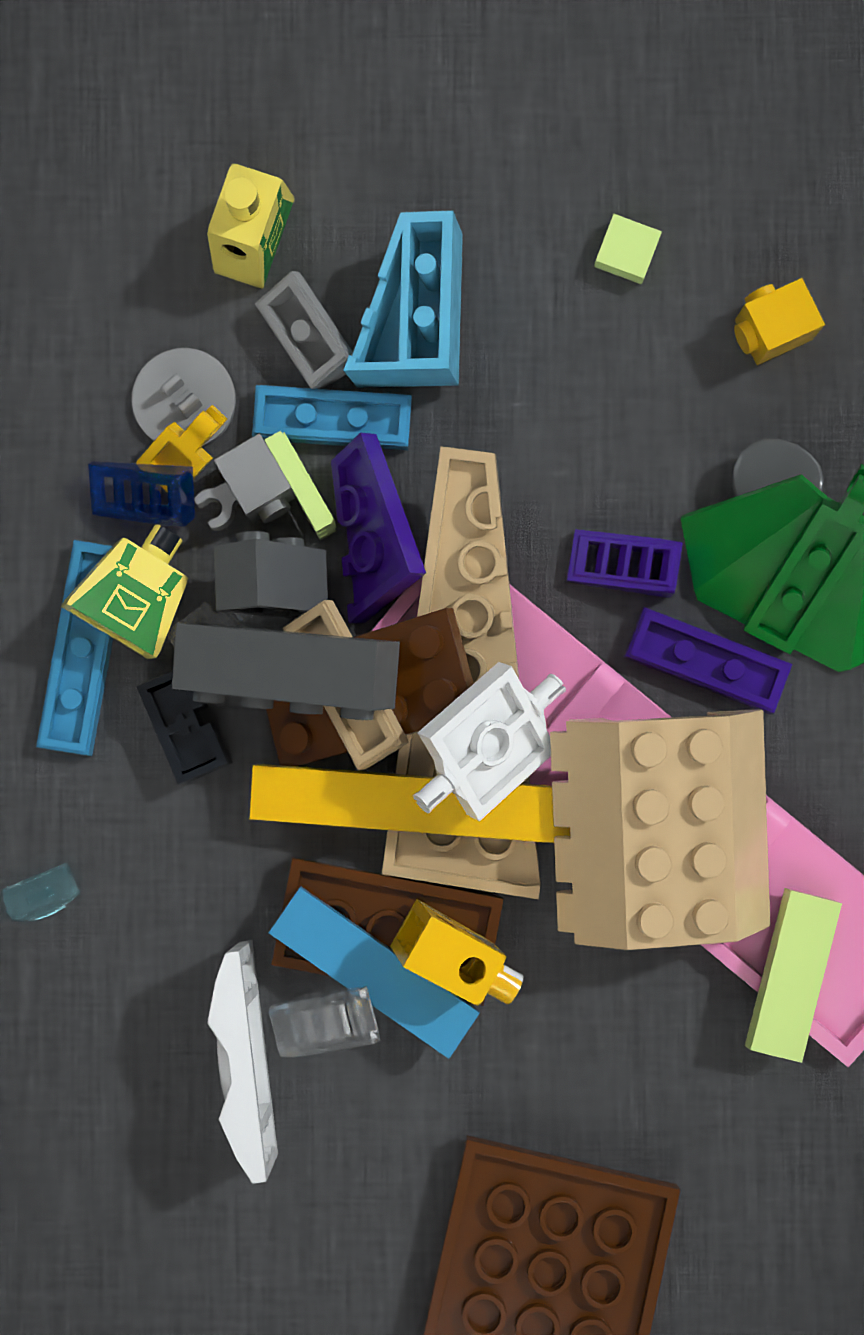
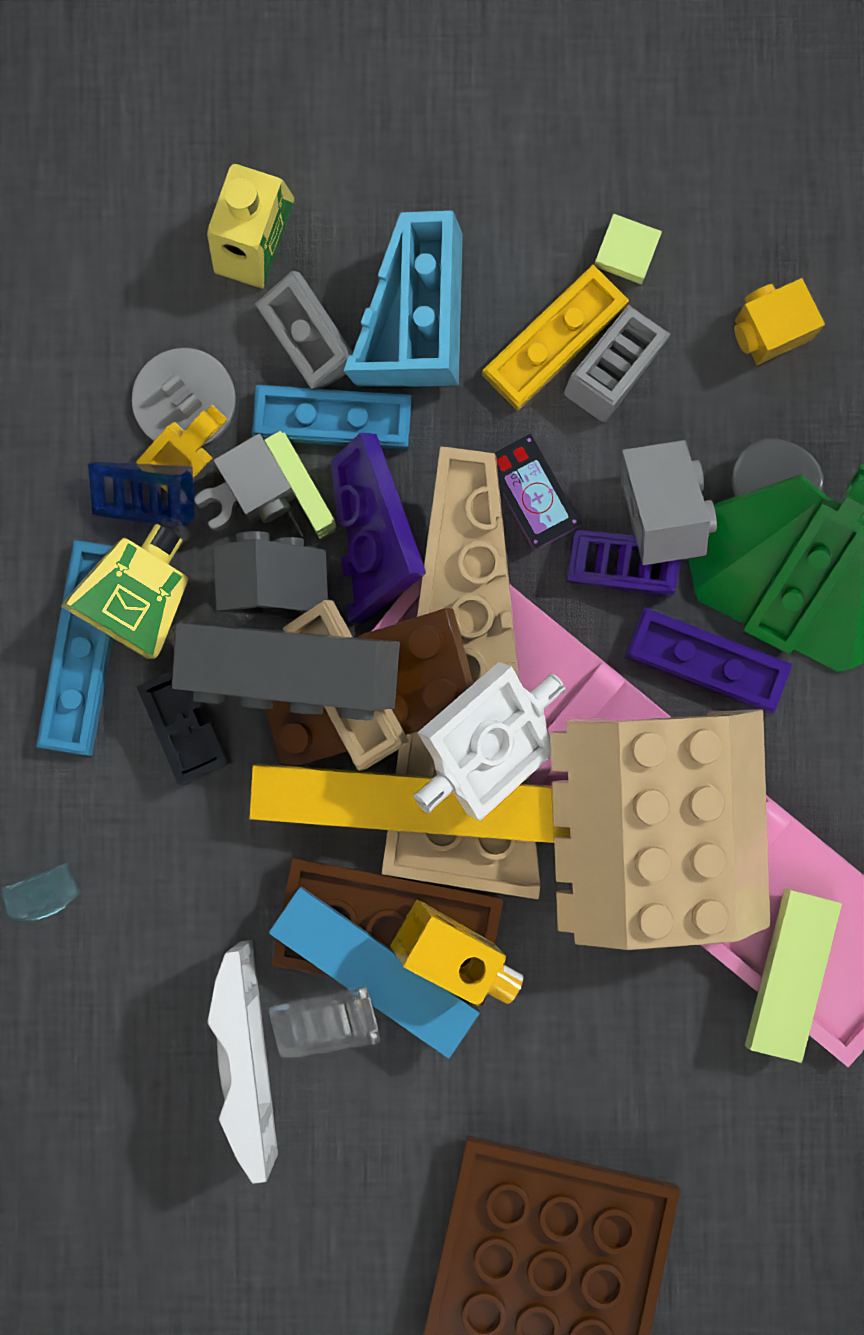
none -> yellow tile [482,265,629,411]
none -> tile [495,433,581,551]
none -> light grey slope [564,305,670,422]
none -> light grey brick [621,440,717,565]

